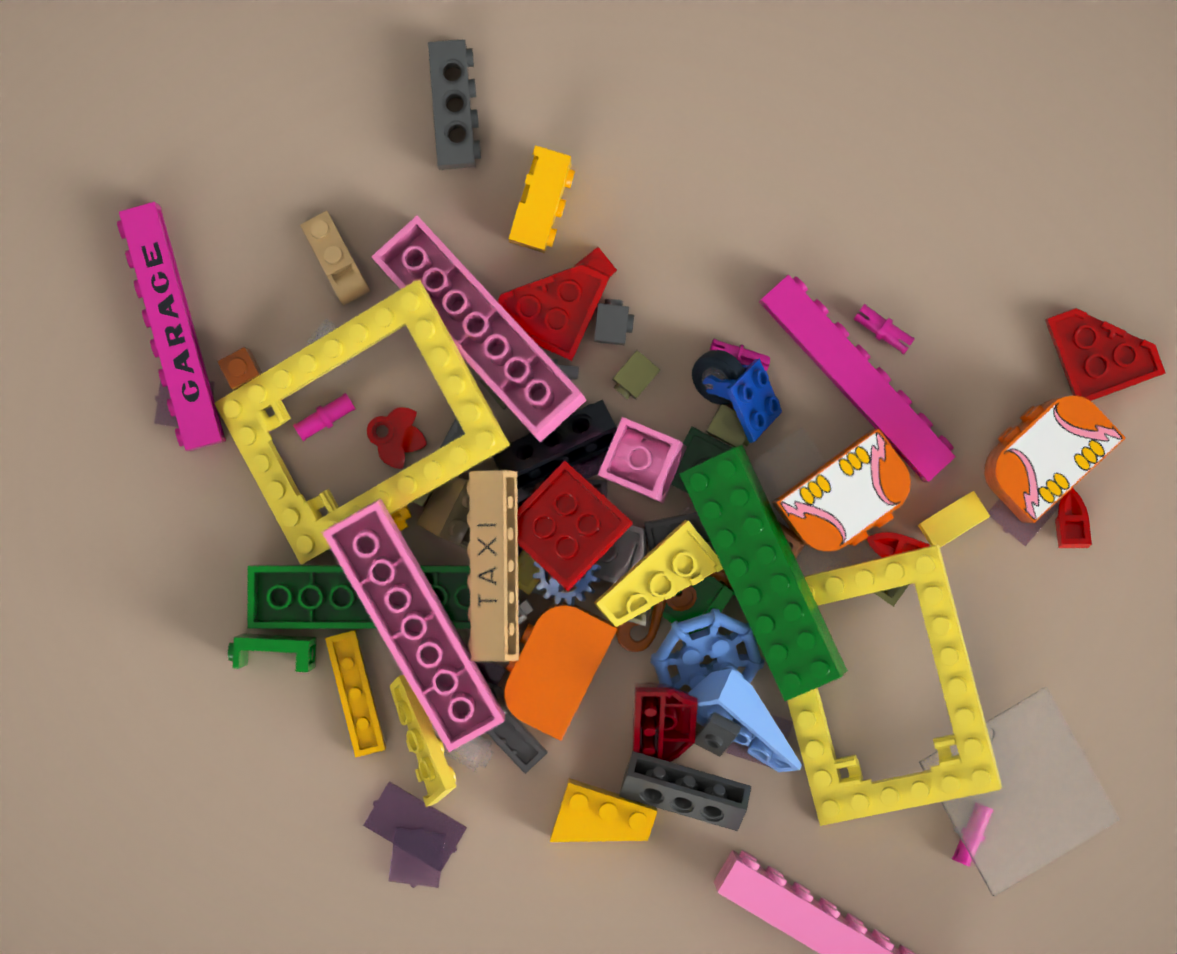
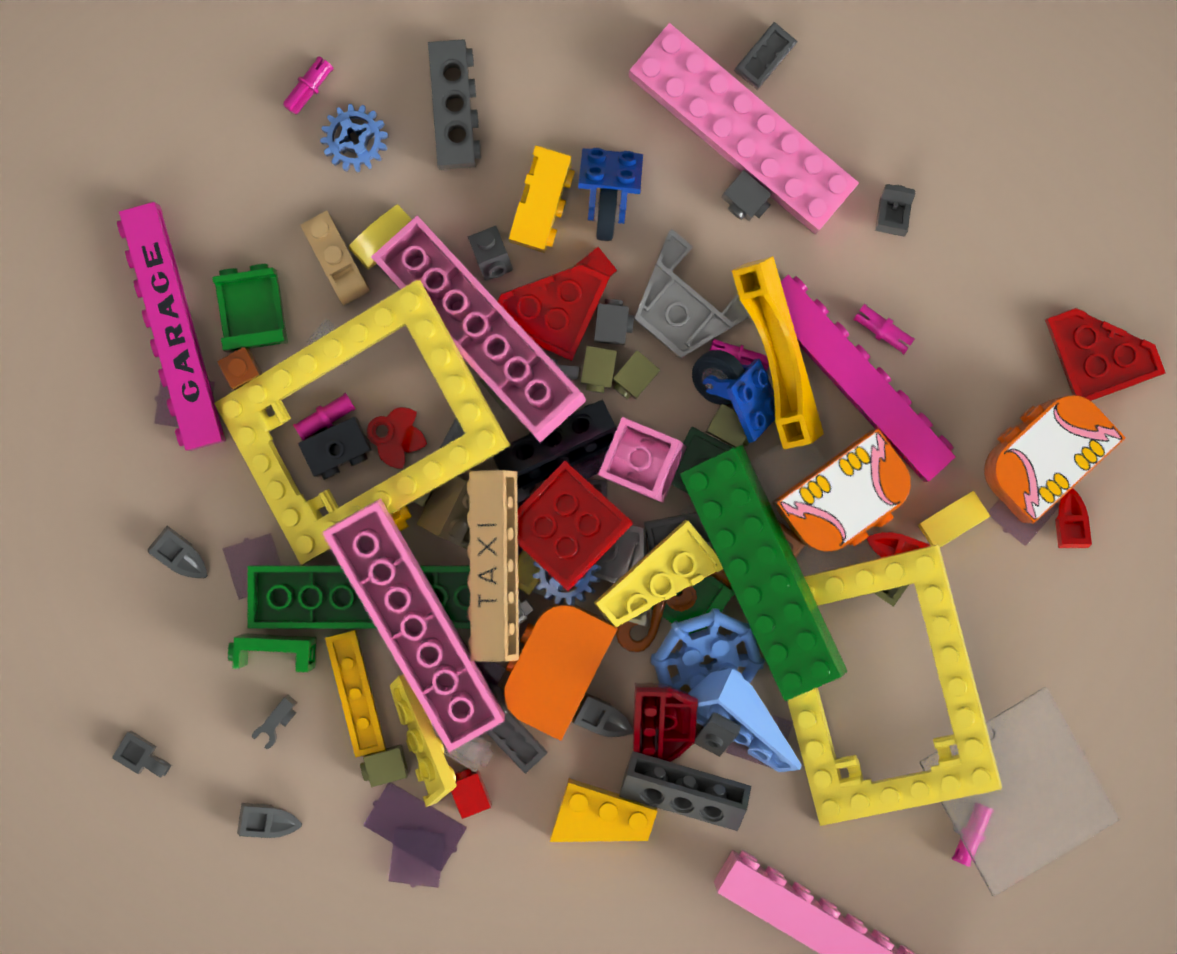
none -> dark grey plate [112,731,172,778]
none -> dark grey plate [148,526,207,578]
none -> green panel [212,264,288,352]
none -> piece [223,533,281,600]
none -> dark grey plate [237,803,302,838]
none -> dark grey plate [252,695,298,749]
none -> dark pink axle [283,56,334,114]
none -> black brick [298,417,373,480]
none -> medium blue gear [320,104,388,173]
none -> light yellow slope [349,204,412,270]
none -> olive brick [360,744,409,788]
none -> red brick [451,768,492,819]
none -> dark grey bracket [468,226,513,281]
none -> dark grey plate [572,693,633,737]
none -> blue plate [578,148,643,241]
none -> olive brick [581,346,617,393]
none -> bright pink brick [629,23,859,234]
none -> light grey wing [634,229,750,359]
none -> dark grey brick [721,170,772,221]
none -> yellow arch [732,256,824,450]
none -> dark grey plate [734,22,798,90]
none -> dark grey bracket [875,184,916,237]

